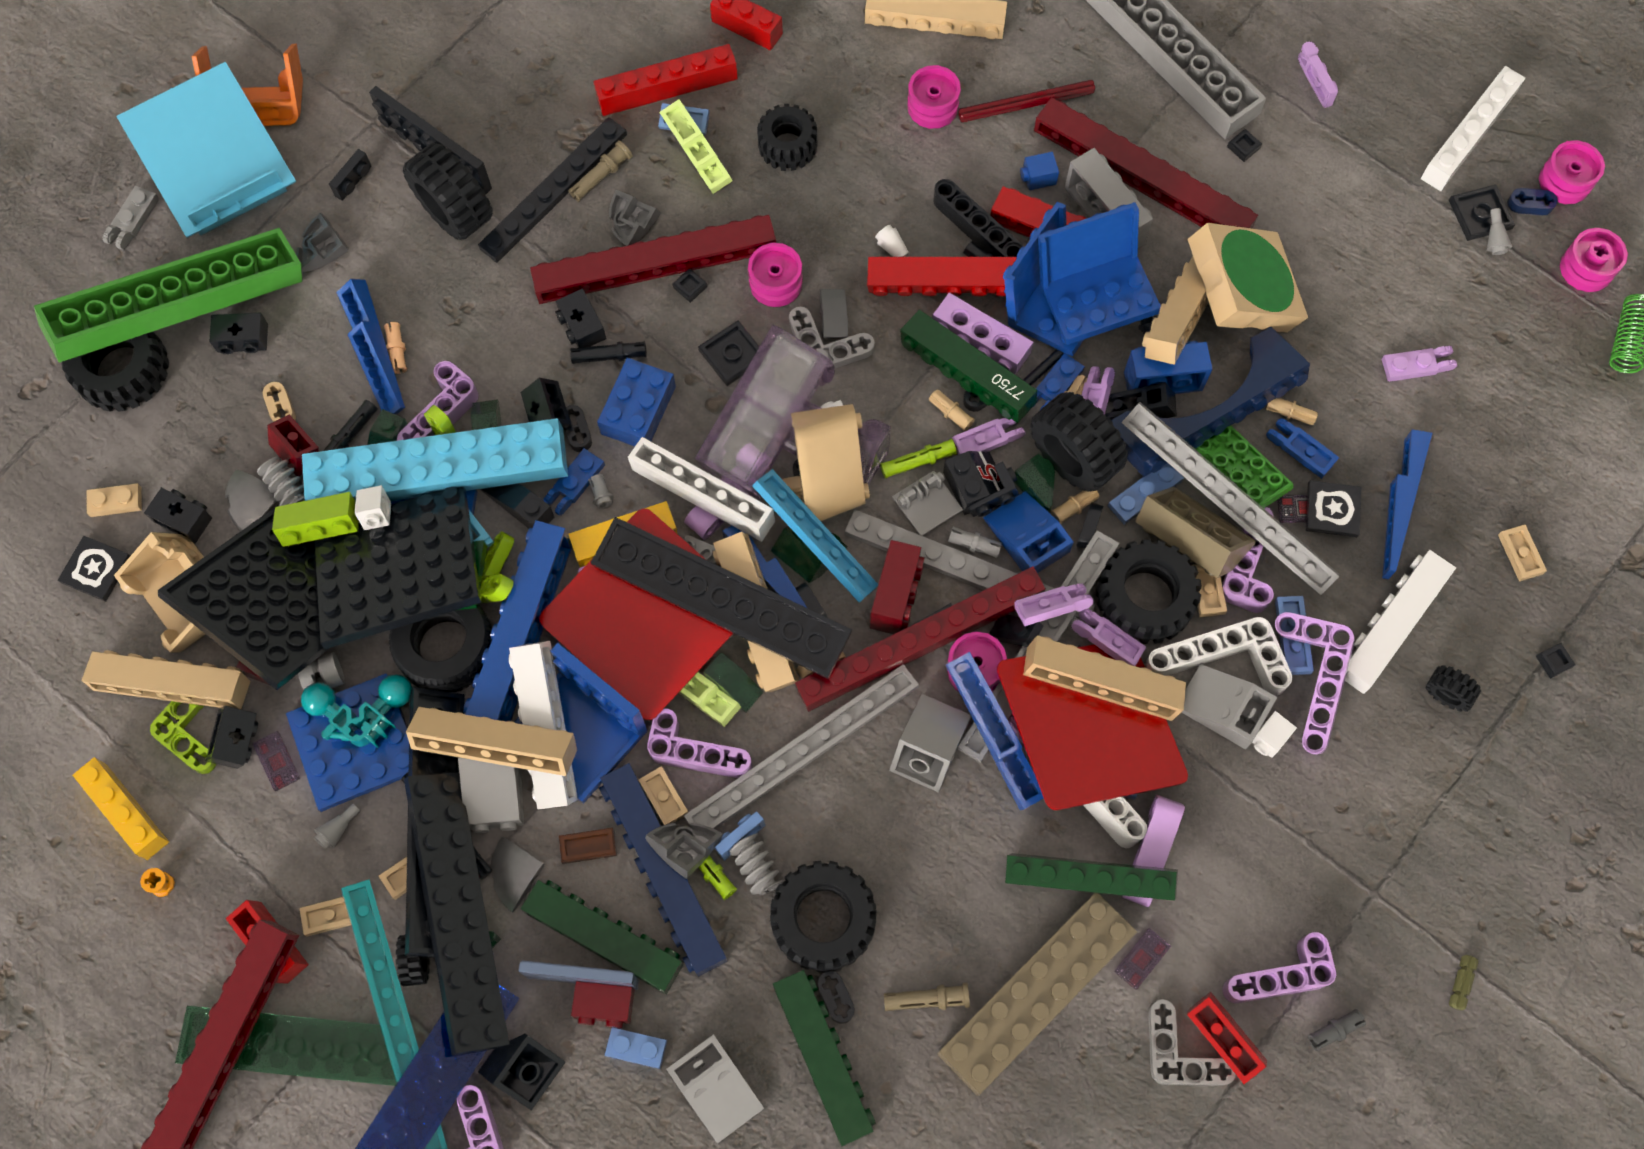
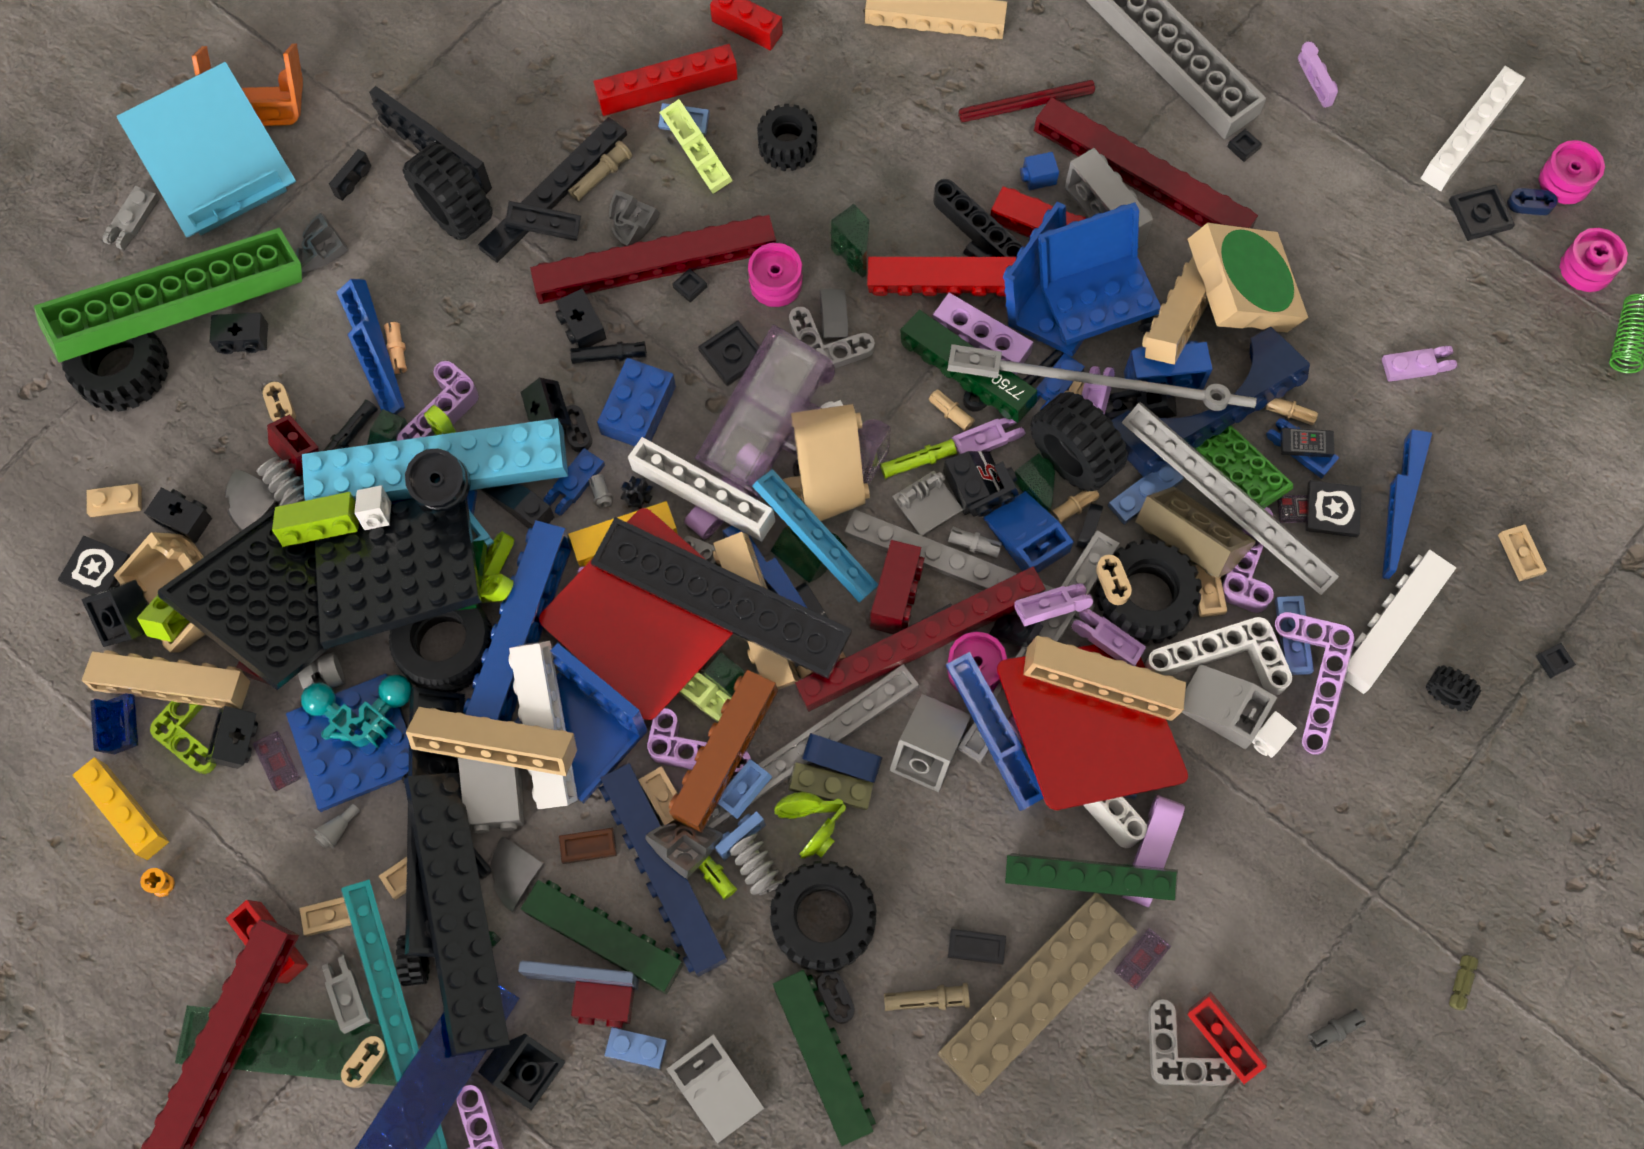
clear green slope [471,399,501,430] -> none
white cone [875,225,909,257] -> none
dark pink wheel [907,65,961,129] -> none
lavender beam [1223,932,1336,1003] -> none
light grey cone [1487,208,1512,255] -> none
none -> black slope [81,579,148,647]
none -> clear blue bracket [90,693,138,754]
none -> lime brick [137,595,190,642]
none -> light grey hinge [322,955,371,1034]
none -> tan beam [341,1036,388,1088]
none -> black wheel [405,448,471,511]
none -> black tile [504,201,581,241]
none -> black gear [620,476,653,509]
none -> dark orange brick [669,670,778,833]
none -> medium blue plate [718,759,772,819]
none -> lime animal [774,792,846,859]
none -> olive plate [788,762,873,810]
none -> dark blue beam [802,733,883,783]
none -> clear green slope [830,204,870,278]
none -> light grey bar [947,344,1257,411]
none -> black tile [948,929,1006,965]
none -> tan beam [1096,555,1132,605]
none -> black tile [1280,428,1334,458]

